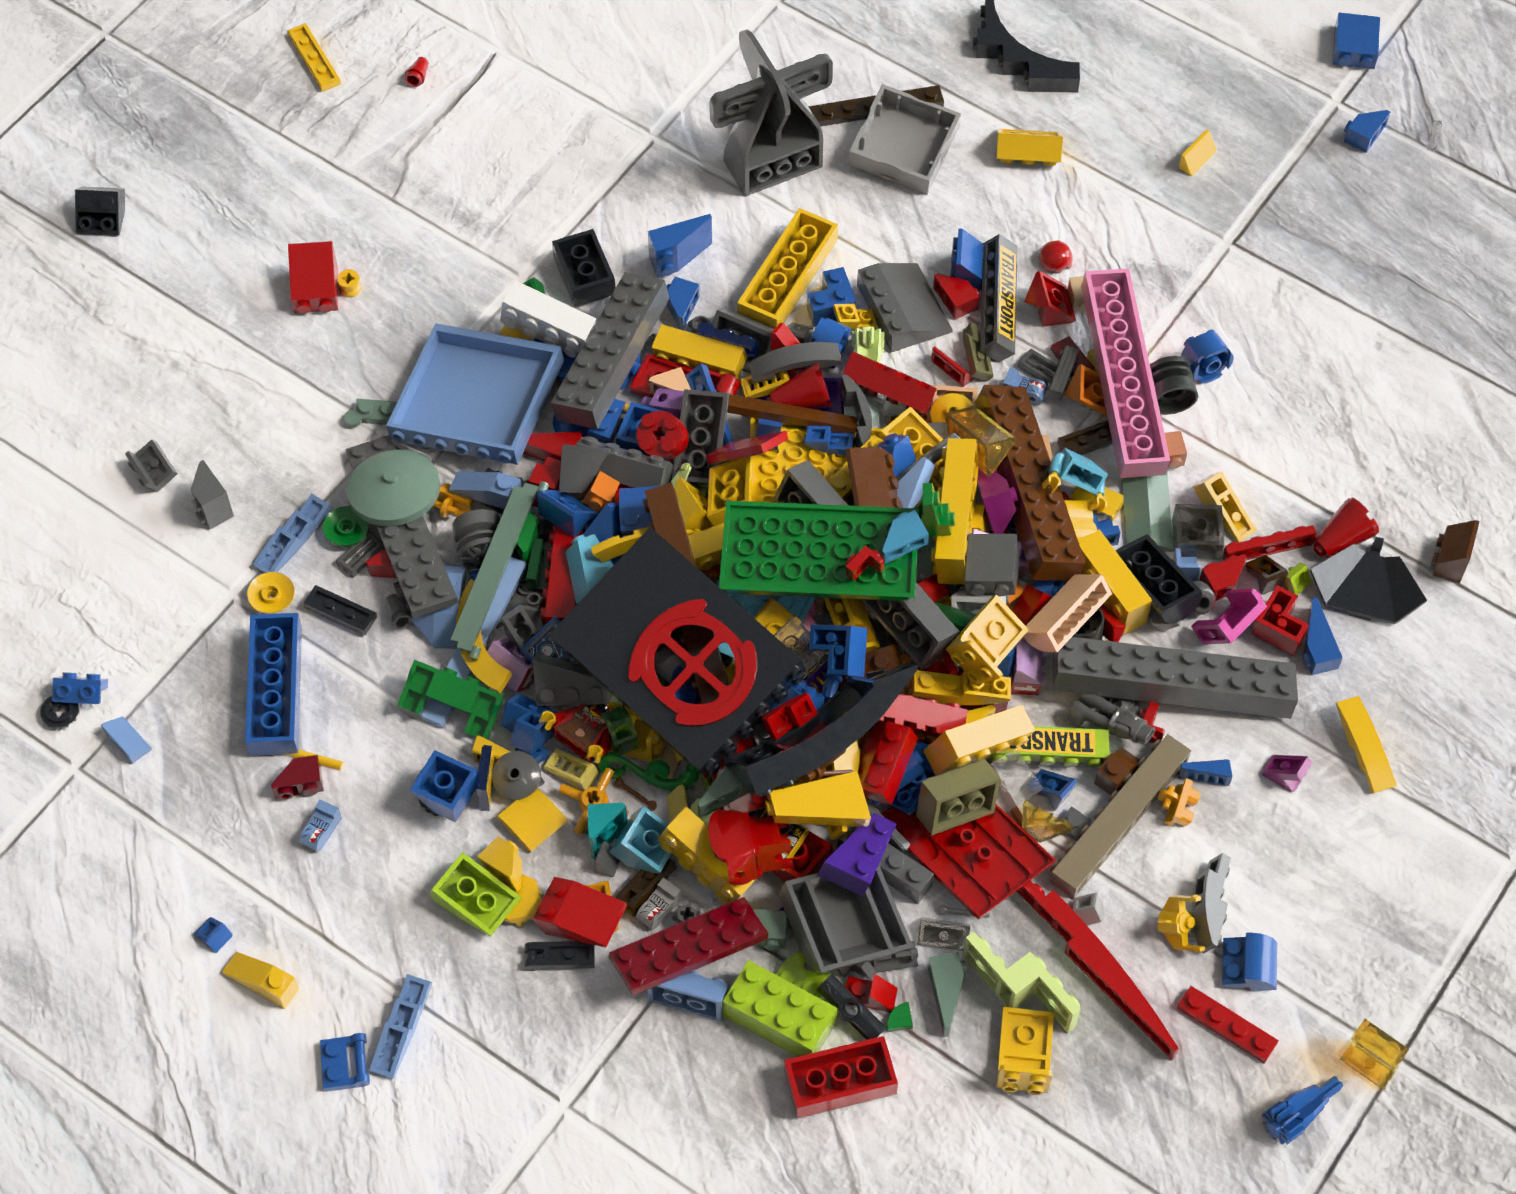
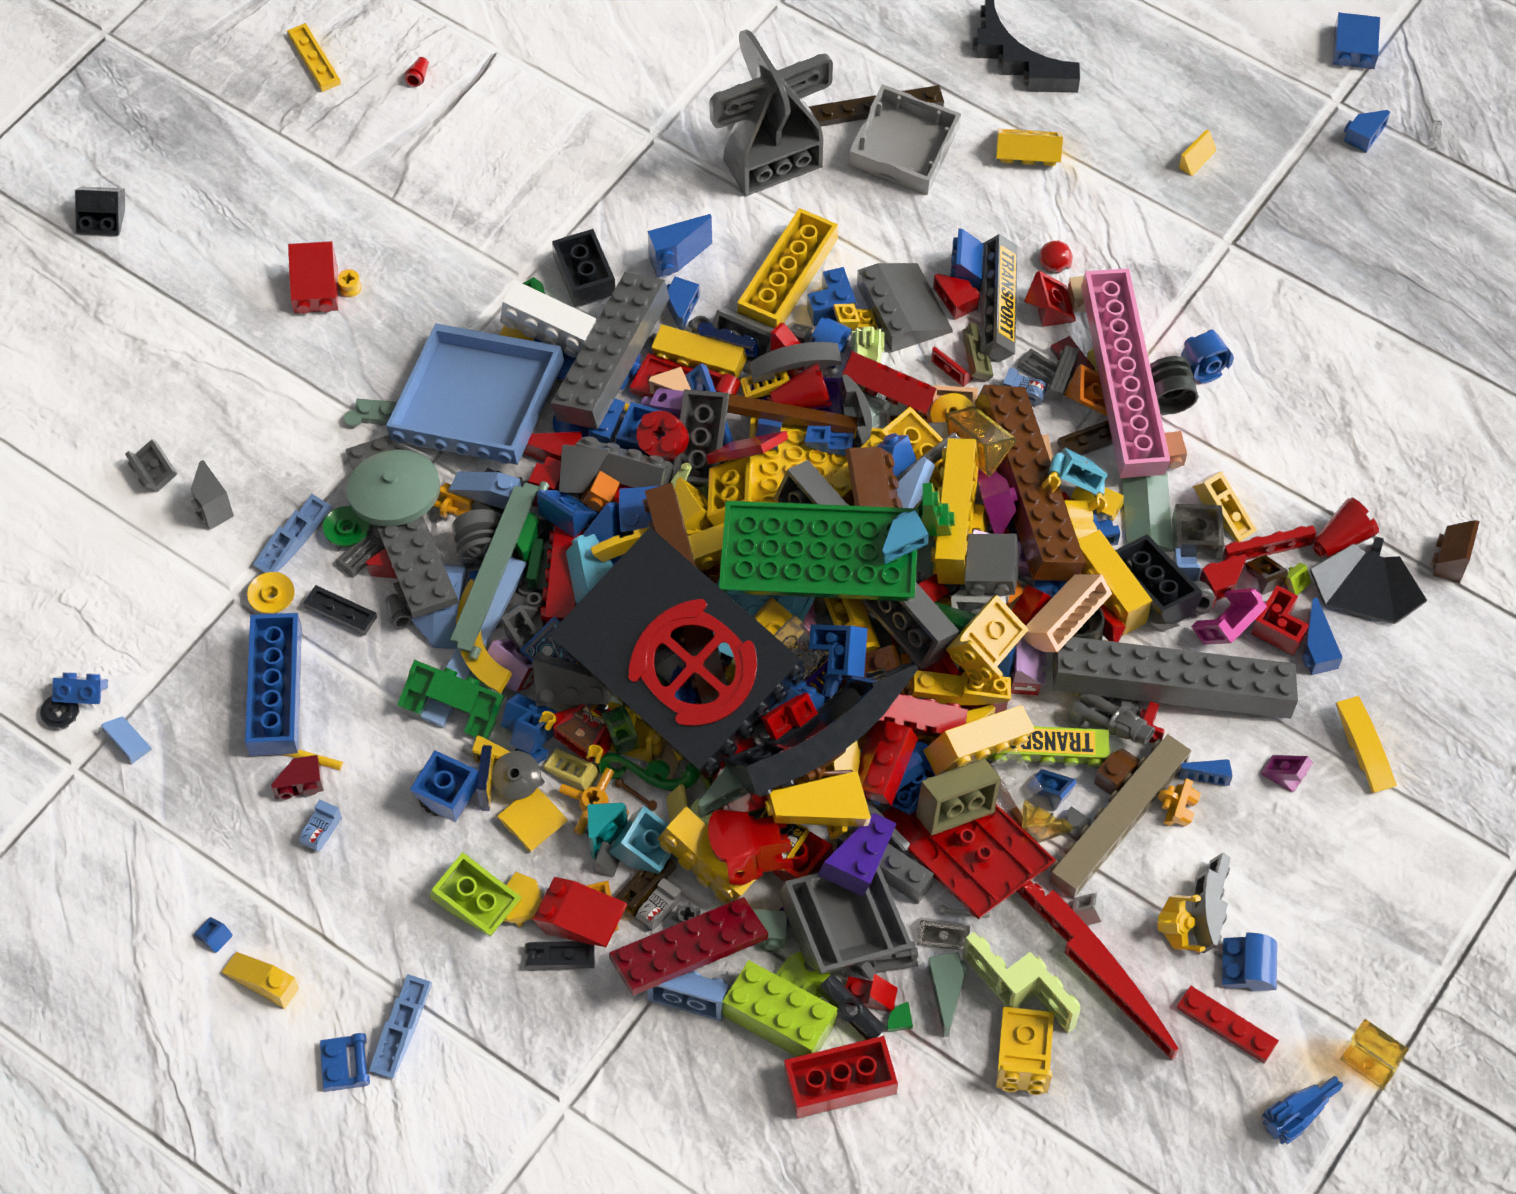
yellow slope [477,836,522,892] -> none
red bracket [846,546,884,582] -> none

